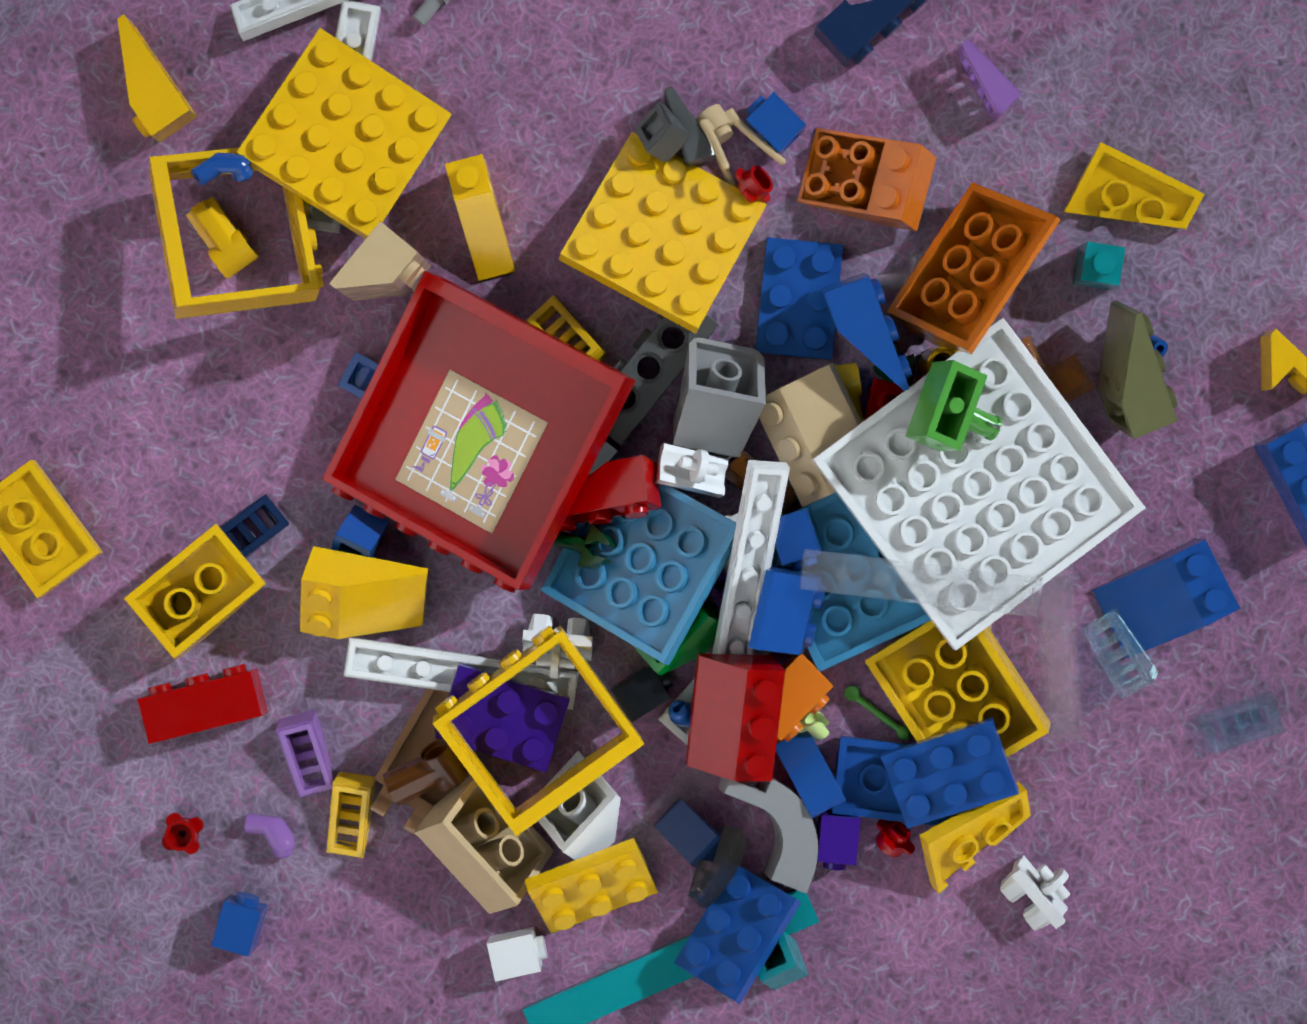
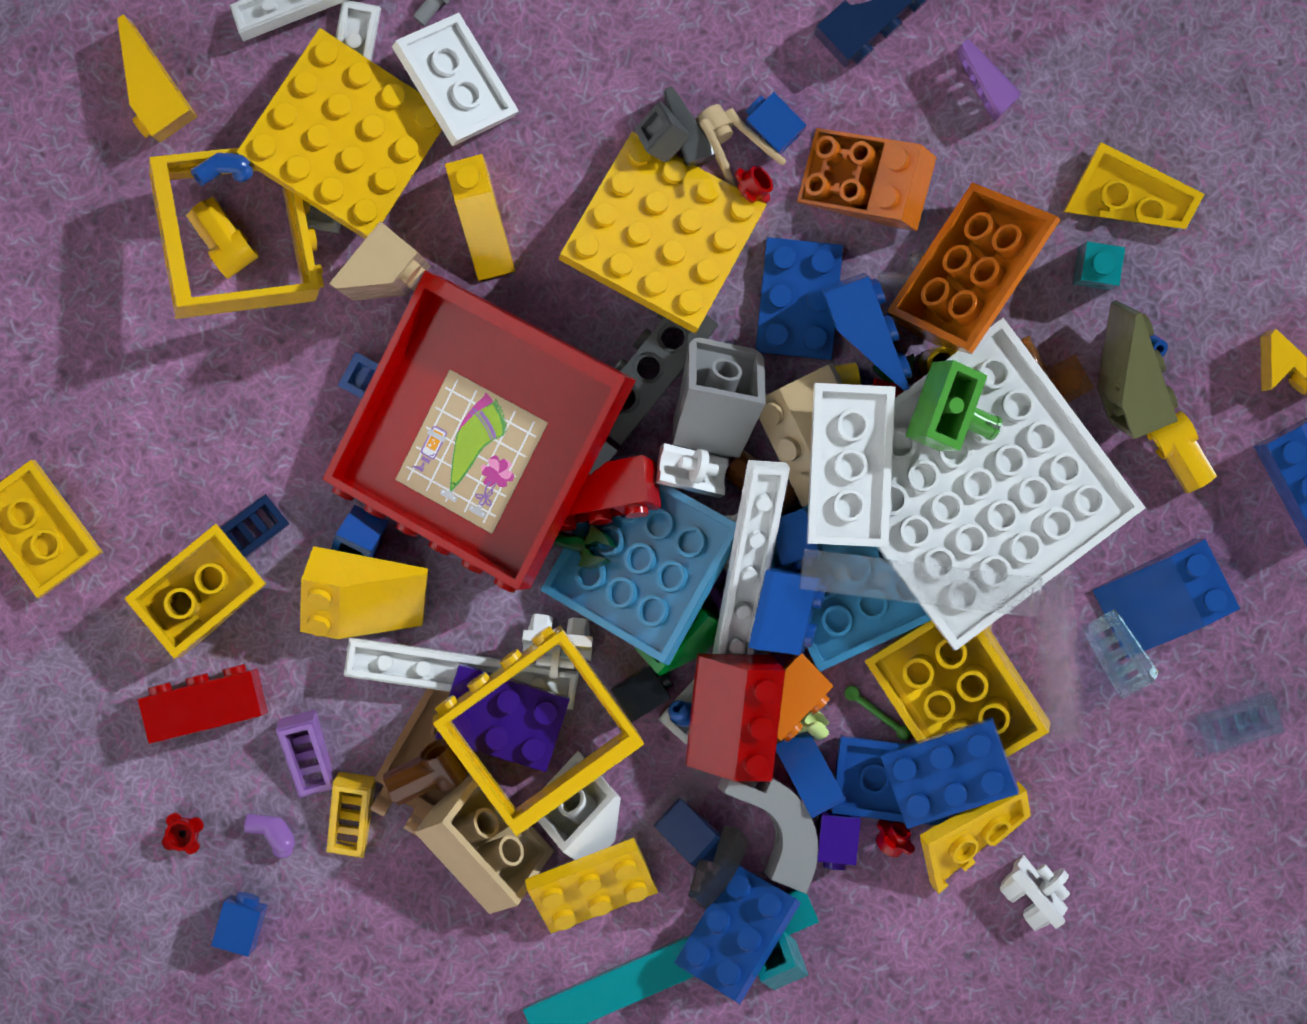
white brick [487,927,548,982] -> none
yellow slope [525,295,608,361] -> none
none -> white plate [392,13,519,147]
none -> white plate [807,383,895,547]
none -> yellow piece [1146,411,1217,493]

